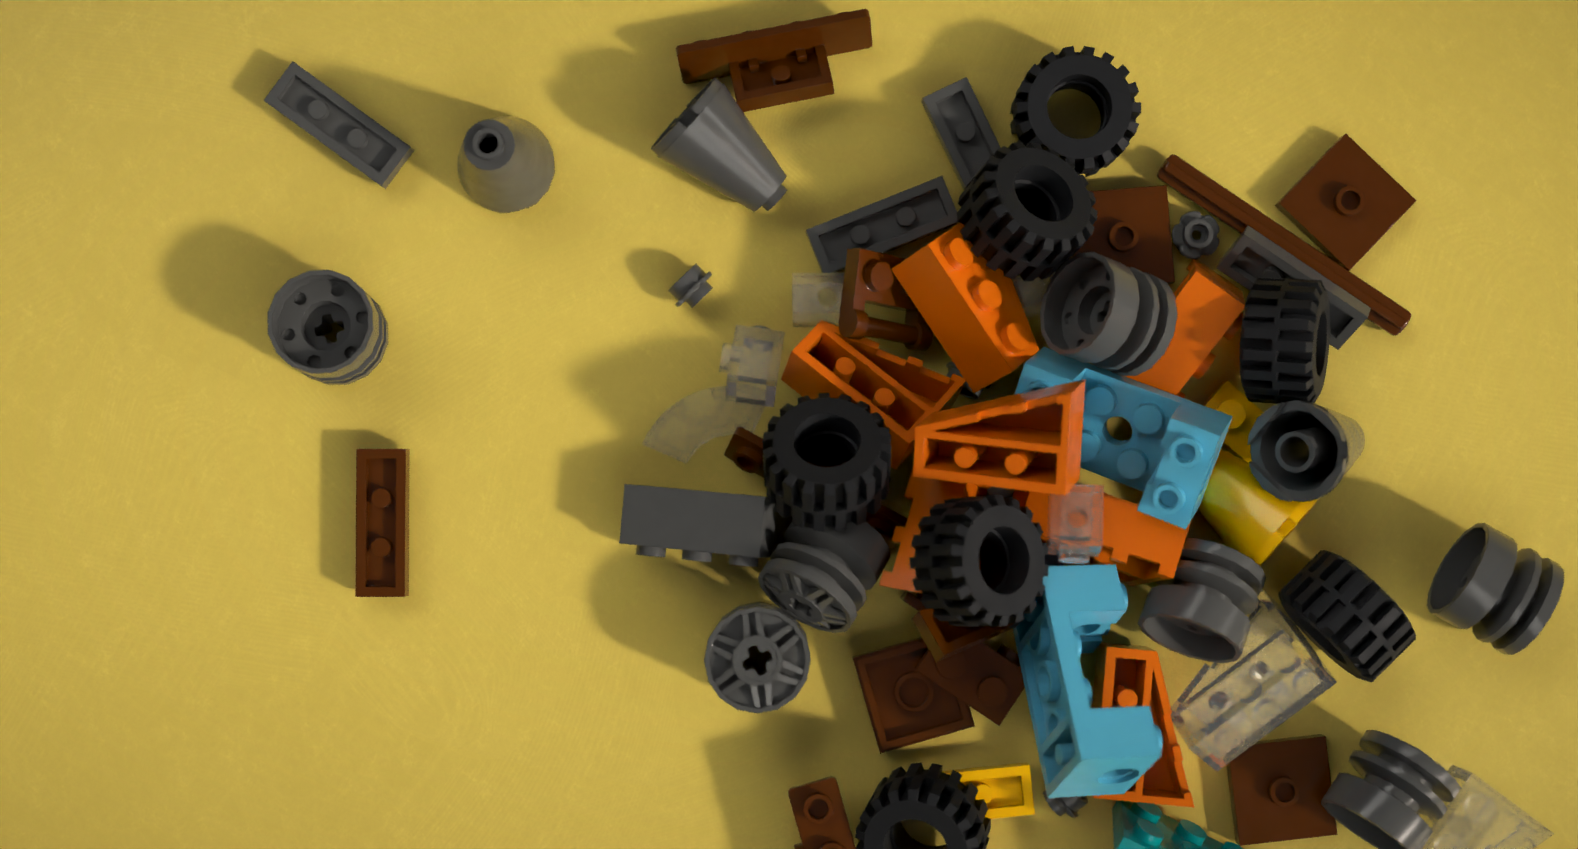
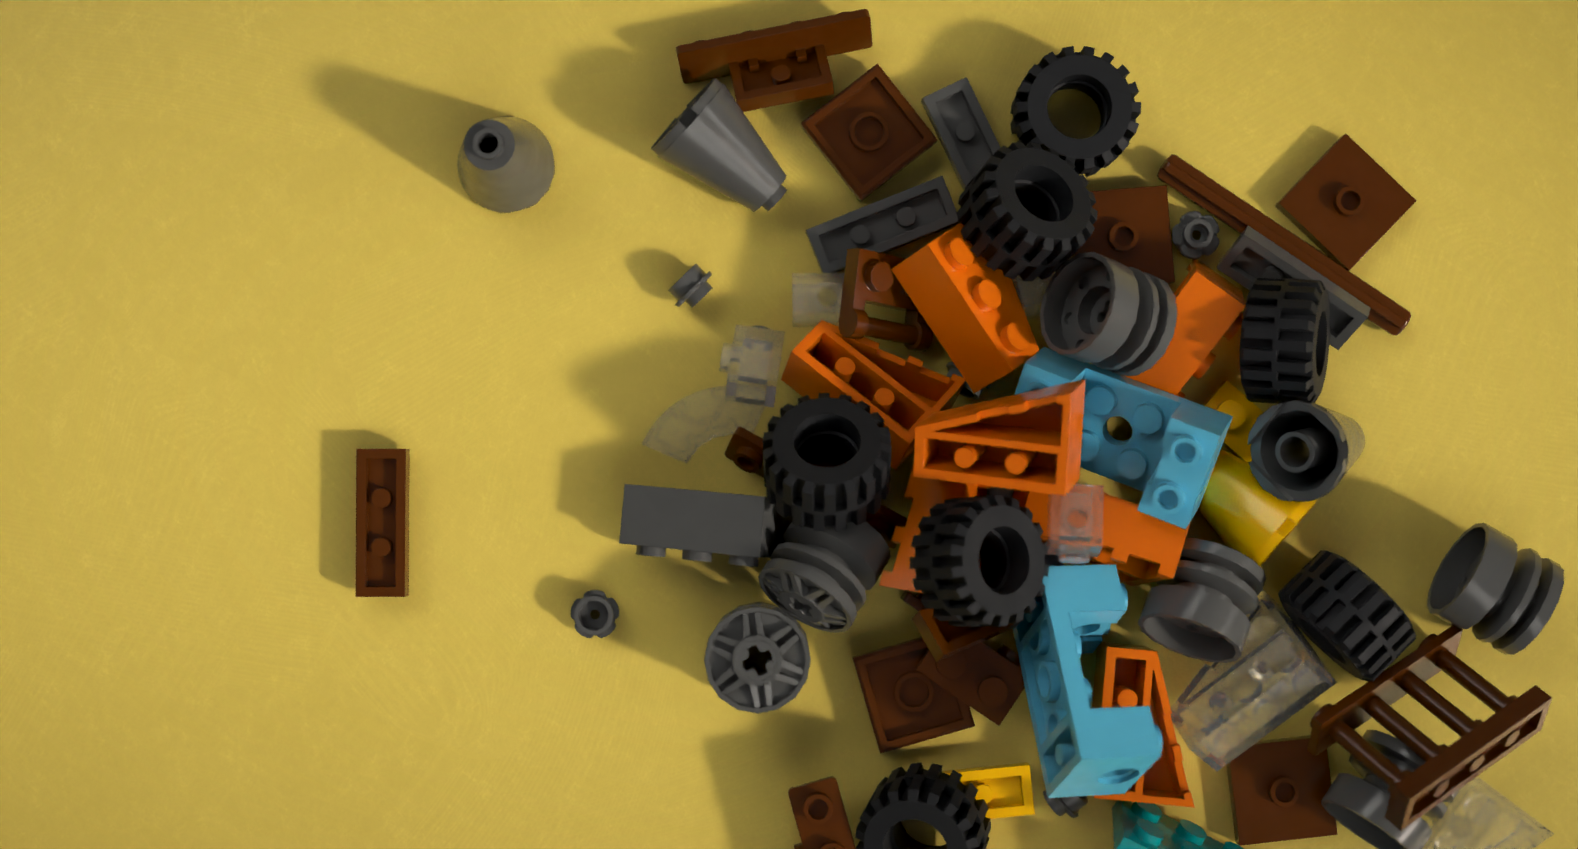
dark grey plate [264,61,414,189] -> none
dark grey wheel [268,270,388,385] -> none
none -> dark grey plate [571,590,619,638]
none -> reddish brown plate [801,63,938,202]
none -> reddish brown fence [1307,626,1552,831]

